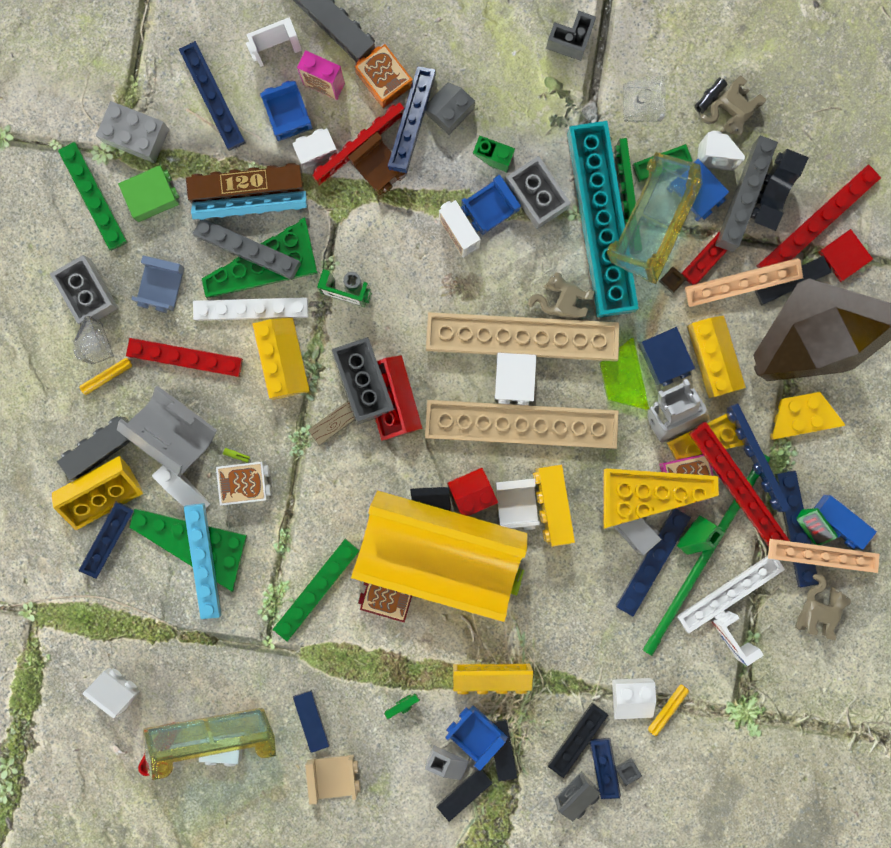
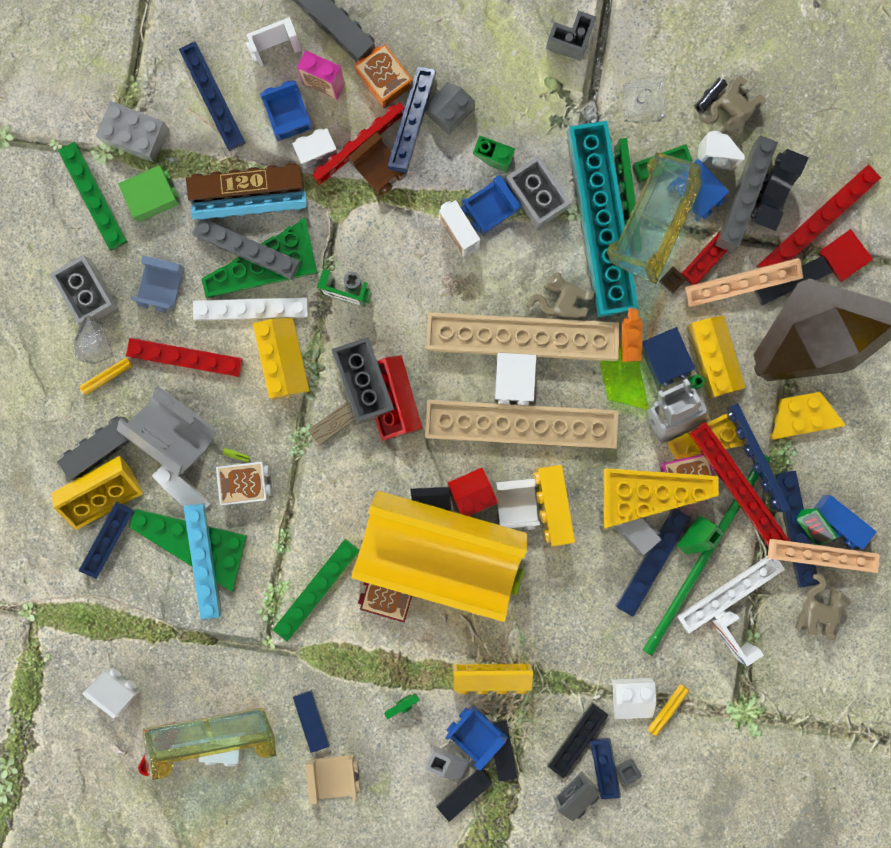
none -> orange hinge [621,308,643,362]
none -> green pin [688,375,705,390]

